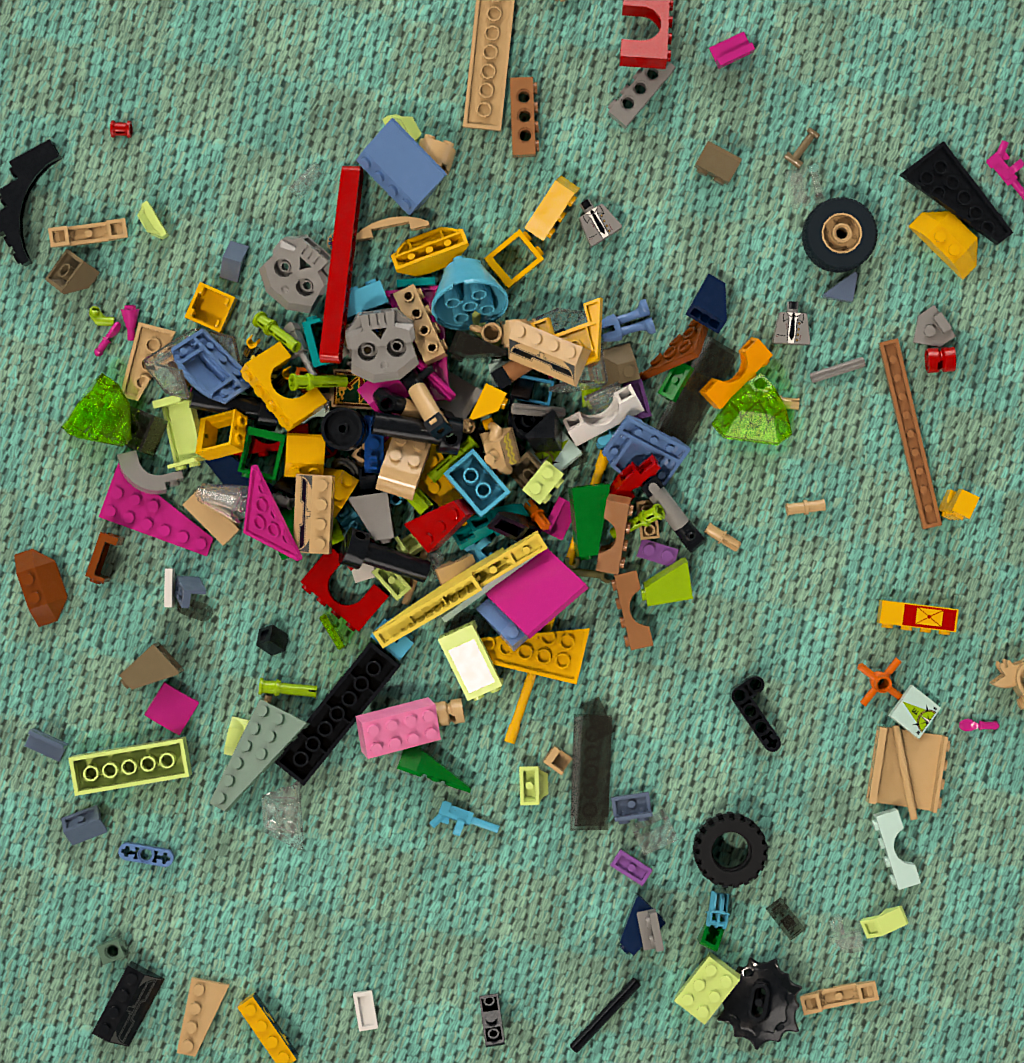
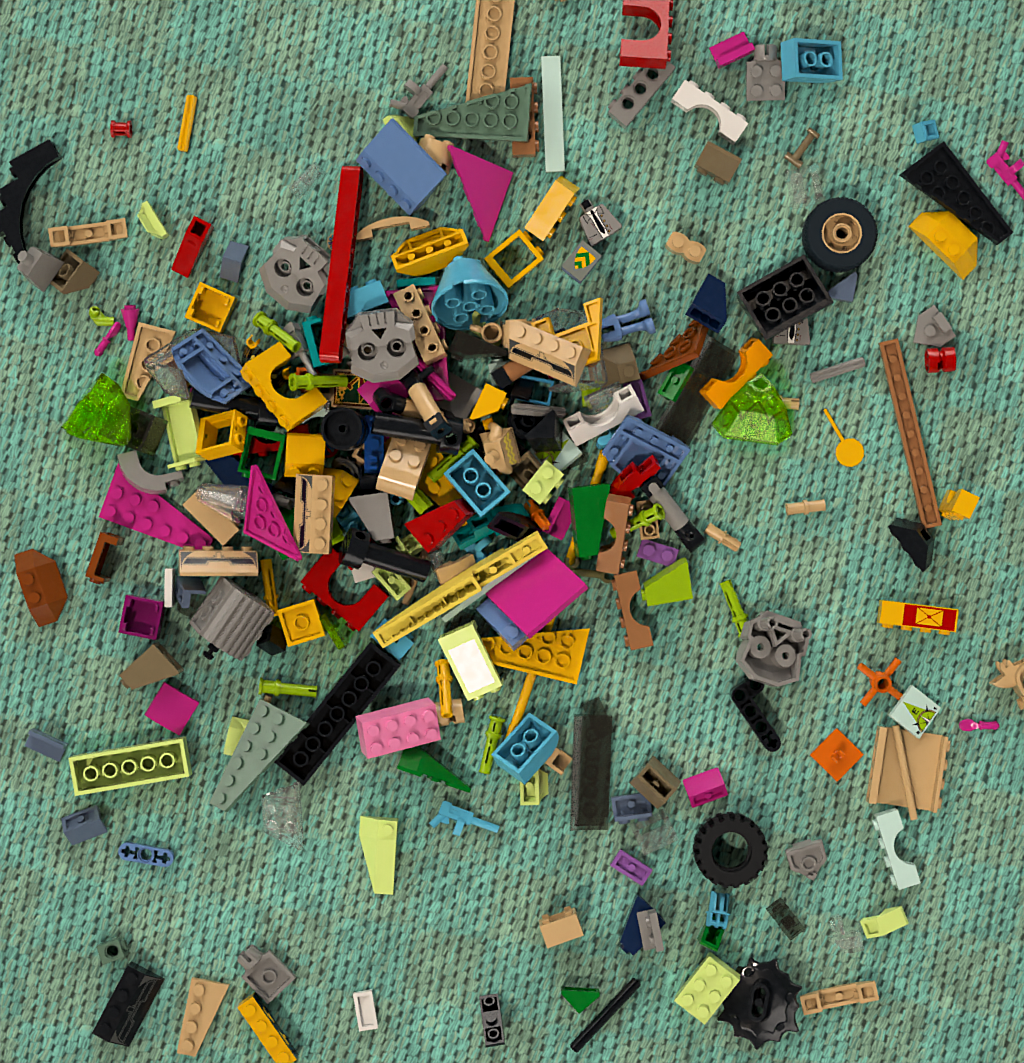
none -> light grey torso [17,246,64,292]
none -> magenta container [118,594,166,640]
none -> red slope [171,216,214,278]
none -> yellow axle [177,95,197,152]
none -> tan slope [178,546,258,576]
none -> light grey piece [189,576,275,661]
none -> light grey plate [237,944,296,1004]
none -> yellow pin [260,559,279,616]
none -> yellow container [277,598,327,647]
none -> yellowish green wedge [359,816,399,895]
none -> light grey piece [389,64,448,119]
none -> sand green wing [413,83,532,142]
none -> yellow pin [435,659,453,718]
none -> dark pink tile [447,145,513,242]
none -> lime pin [479,715,506,774]
none -> medium azure brick [491,713,559,785]
none -> tan container [539,906,584,949]
none -> light aqua tile [541,56,565,173]
none -> piece [561,240,602,284]
none -> green slope [561,986,600,1014]
none -> dark tan slope [629,756,681,809]
none -> tan brick [665,232,706,264]
none -> white arch [671,80,749,145]
none -> dark pink panel [683,767,728,808]
none -> lime pin [719,579,748,638]
none -> light grey brick [735,610,812,687]
none -> black slope [737,255,834,341]
none -> light grey plate [746,44,785,101]
none -> medium azure brick [781,38,843,83]
none -> light grey plate [785,839,827,881]
none -> orange piece [810,728,864,782]
none -> yellow piece [824,409,864,467]
none -> black slope [888,518,934,572]
none -> medium azure slope [912,120,940,144]

